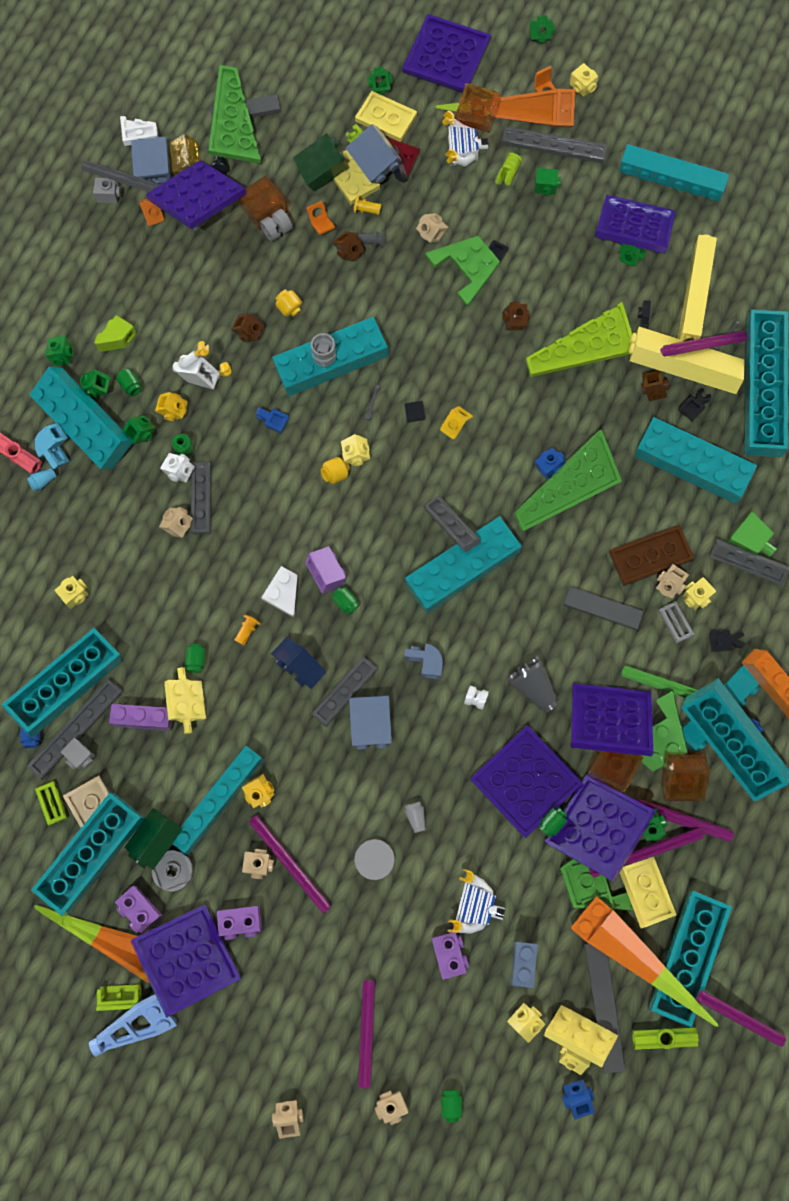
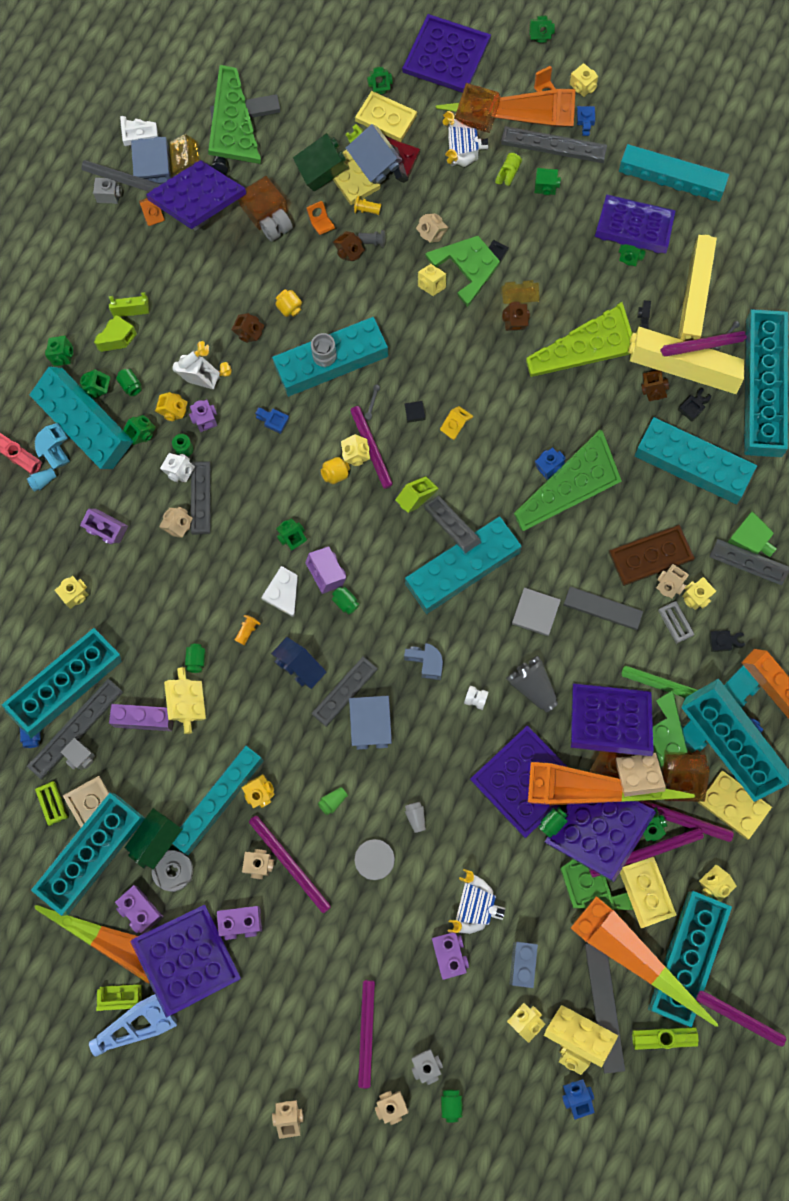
none -> medium lavender brick [80,509,128,544]
none -> lime hinge [109,292,149,317]
none -> medium lavender brick [189,400,217,432]
none -> green brick [276,518,307,551]
none -> bright green cone [318,787,348,815]
none -> magenta axle [350,406,392,489]
none -> lime slope [396,476,439,513]
none -> light grey brick [411,1049,443,1085]
none -> light yellow brick [418,264,446,296]
none -> clear yellow bracket [500,280,539,304]
none -> light grey tile [512,588,561,636]
none -> orange plate [528,762,695,805]
none -> blue plate [577,106,595,136]
none -> tan plate [615,753,665,797]
none -> light yellow plate [698,771,772,840]
none -> light yellow brick [699,865,737,902]

